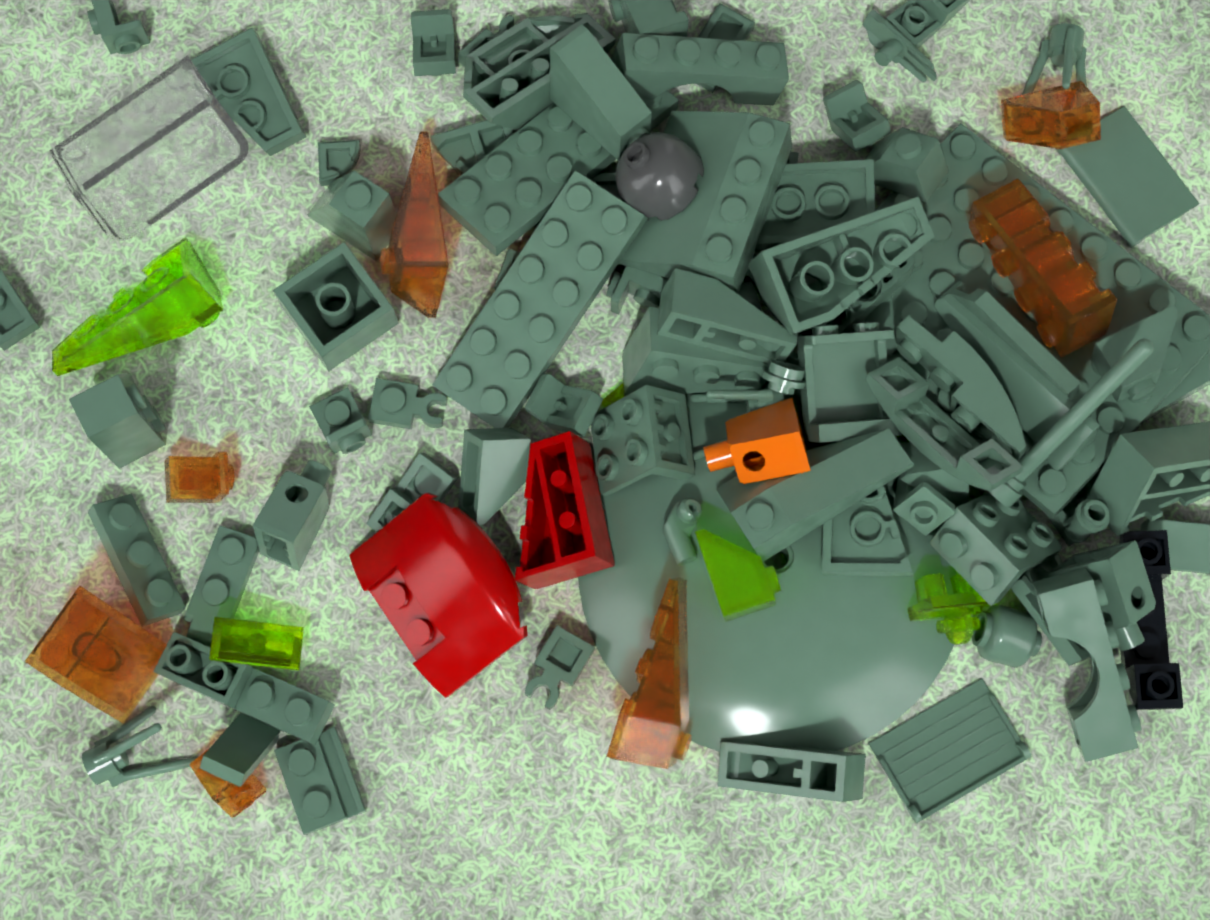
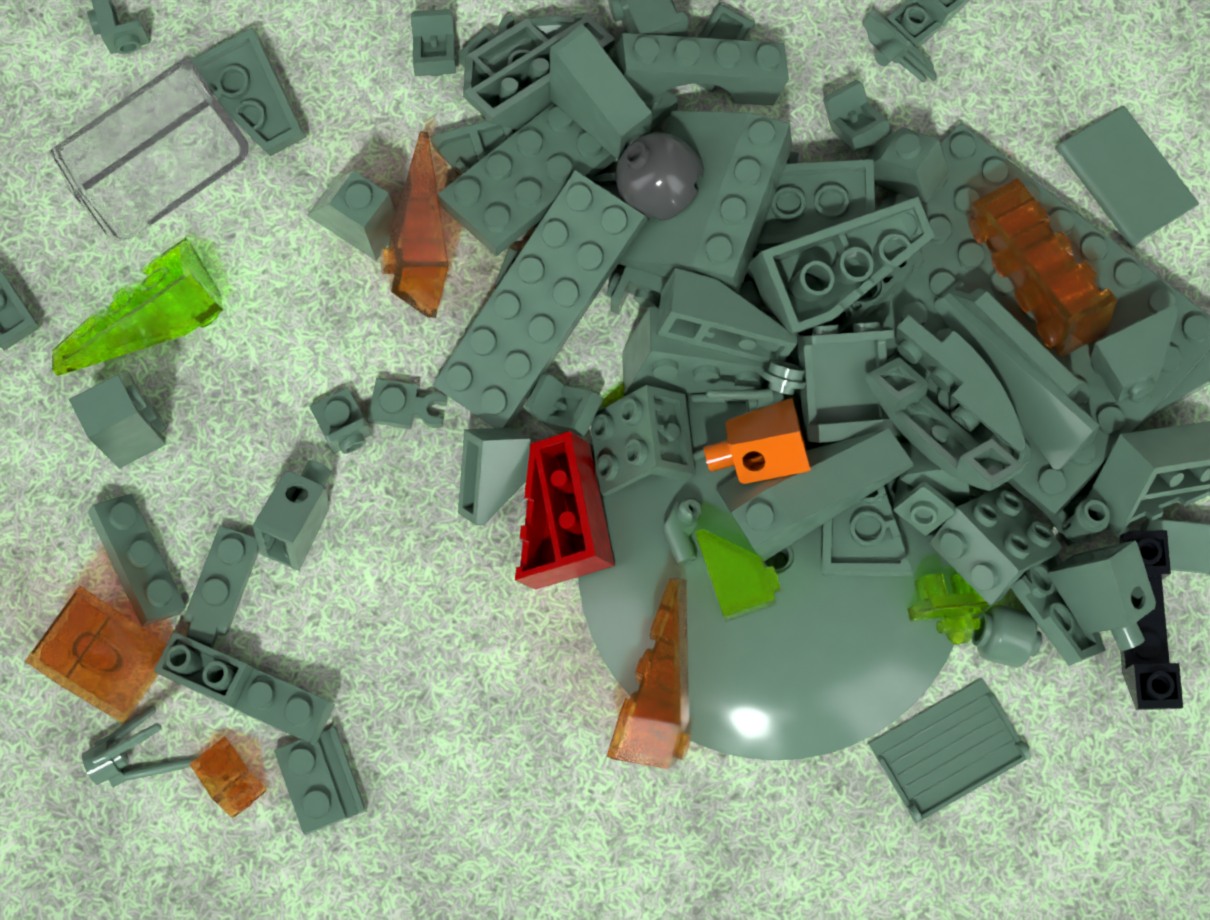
clear orange bracket [164,451,235,503] -> none
sand green tile [200,713,280,787] -> none
clear neon green slope [209,616,304,670] -> none
sand green brick [273,242,399,372] -> none
sand green tile [318,140,361,186] -> none
red slope [349,492,528,698] -> none
sand green slope [366,453,458,532] -> none
sand green plate [525,625,595,710] -> none
sand green slope [717,741,866,802] -> none
sand green piece [989,339,1154,507] -> none
clear orange slope [1001,81,1101,149] -> none
sand green plant [1015,23,1087,117] -> none
sand green arch [1032,568,1142,762] -> none

